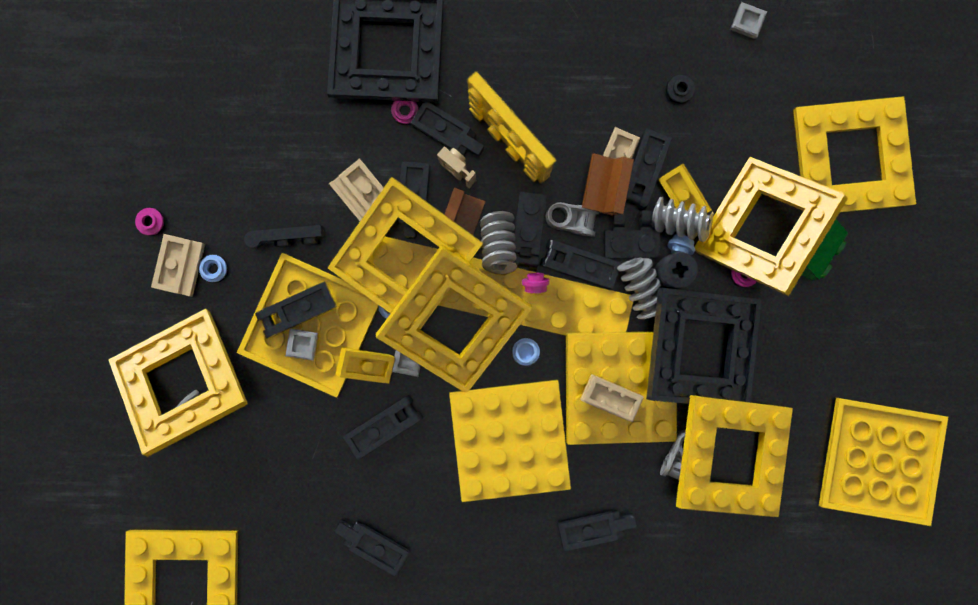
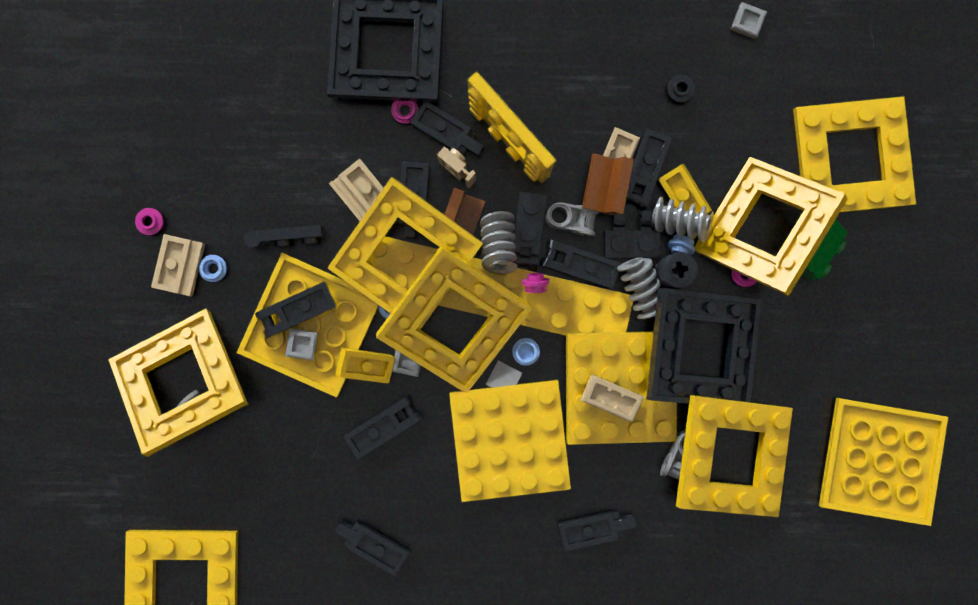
none -> light grey tile [486,360,522,388]

